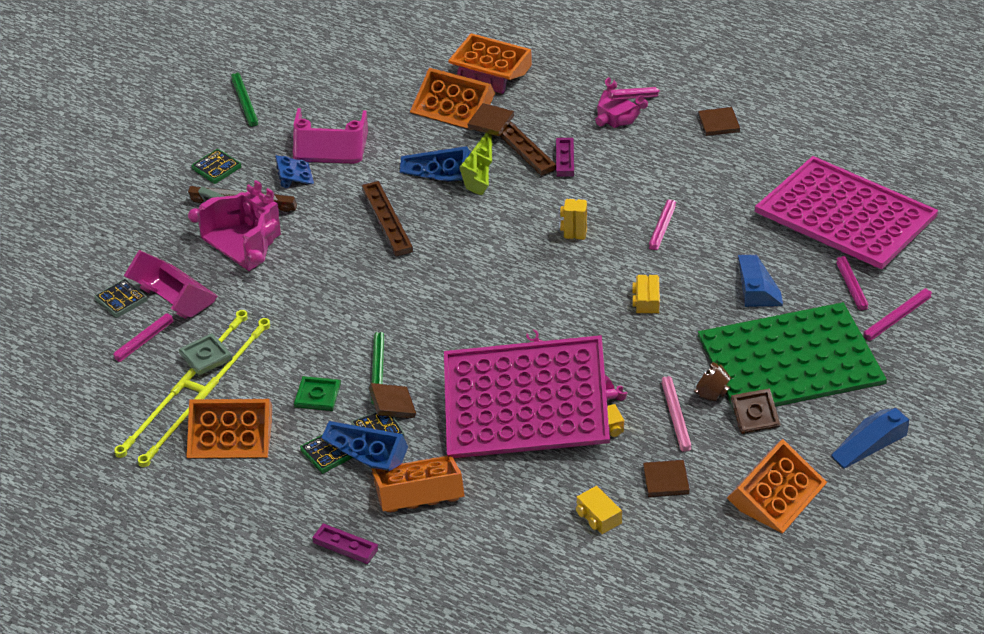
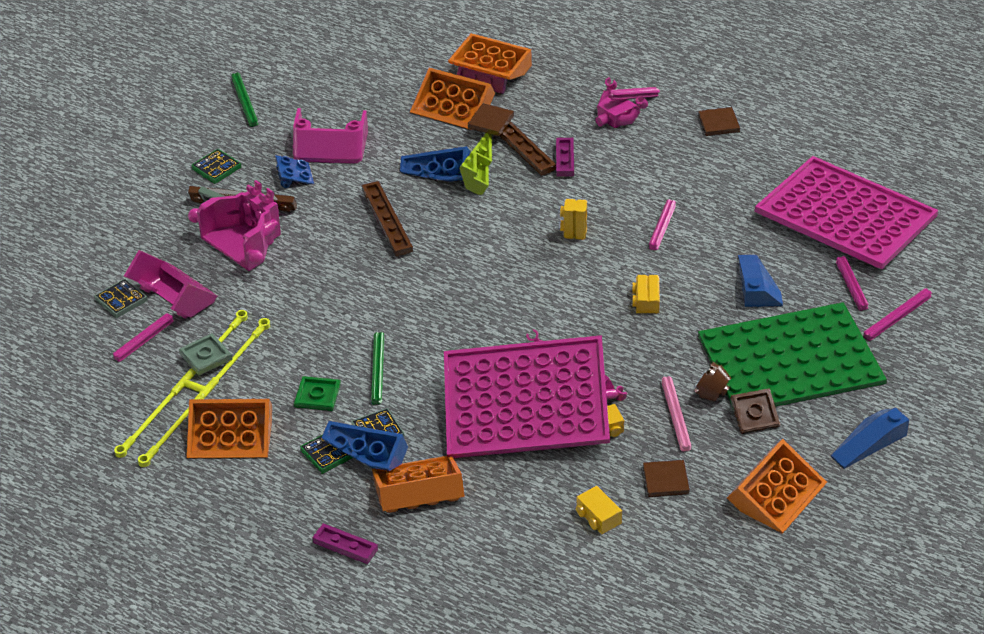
reddish brown tile [369,383,417,418] -> none

